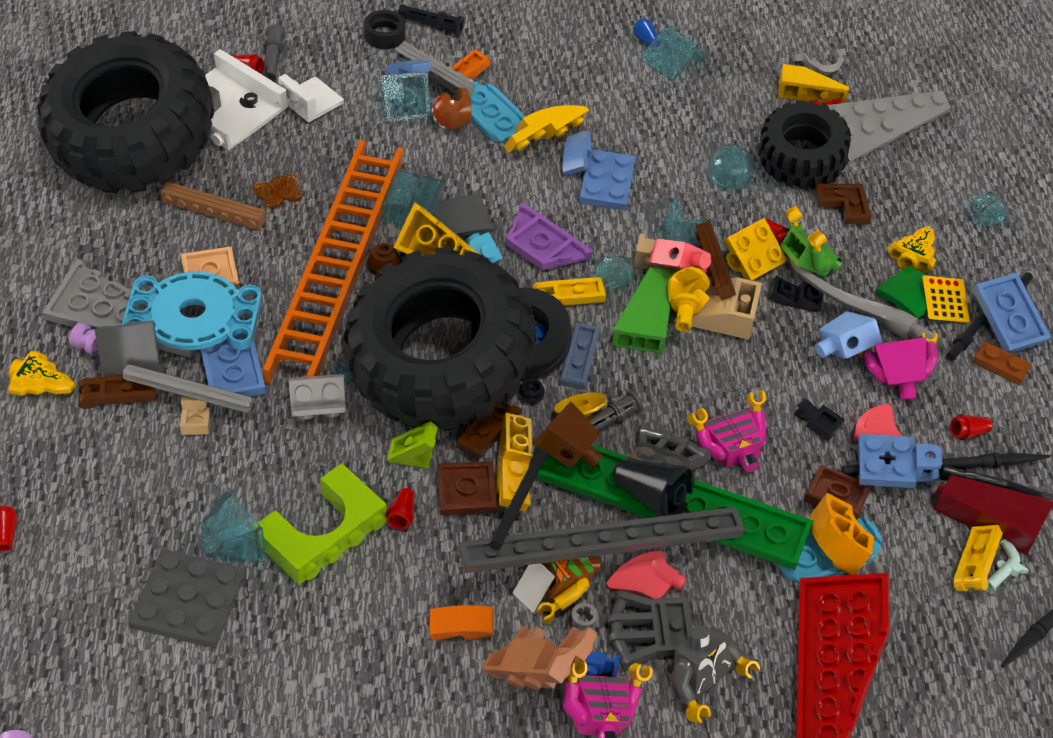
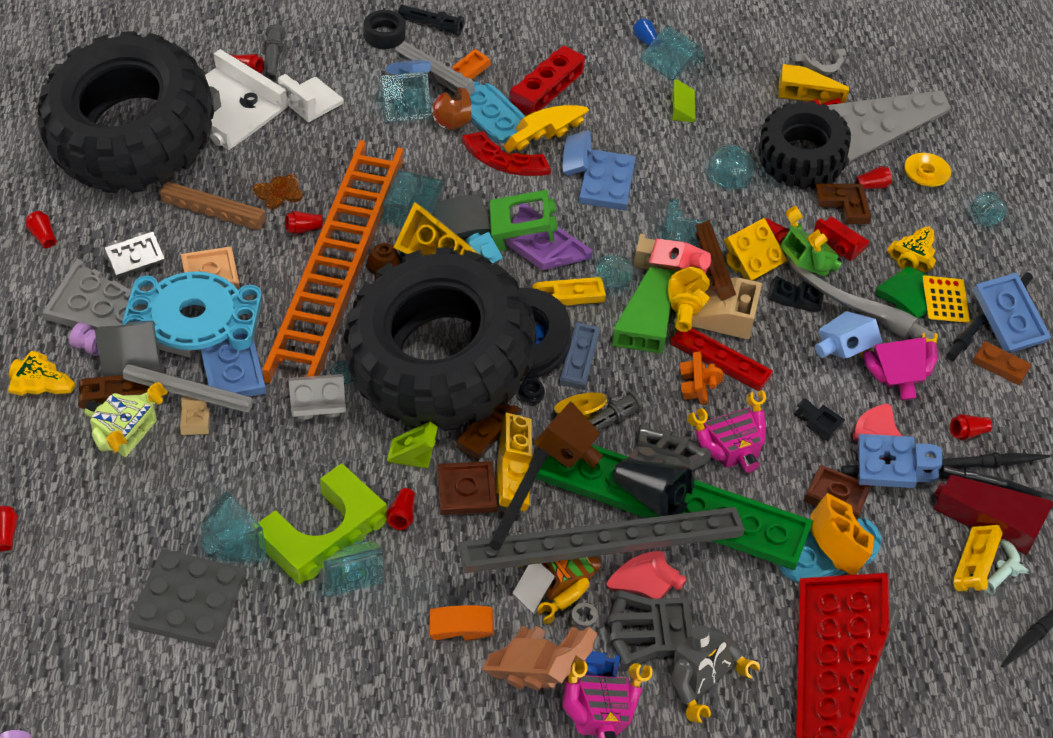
none -> red cone [25,211,57,248]
none -> torso [85,382,168,457]
none -> bracket [104,232,165,278]
none -> red cone [285,210,323,235]
none -> clear light blue slope [323,540,383,598]
none -> red tile [462,131,551,176]
none -> bright green window [490,190,558,251]
none -> red brick [509,45,585,116]
none -> red tile [670,328,773,391]
none -> lime slope [672,79,695,122]
none -> orange hips [680,351,724,405]
none -> red bracket [814,216,870,261]
none -> red cone [855,166,892,189]
none -> yellow dish [904,153,951,187]

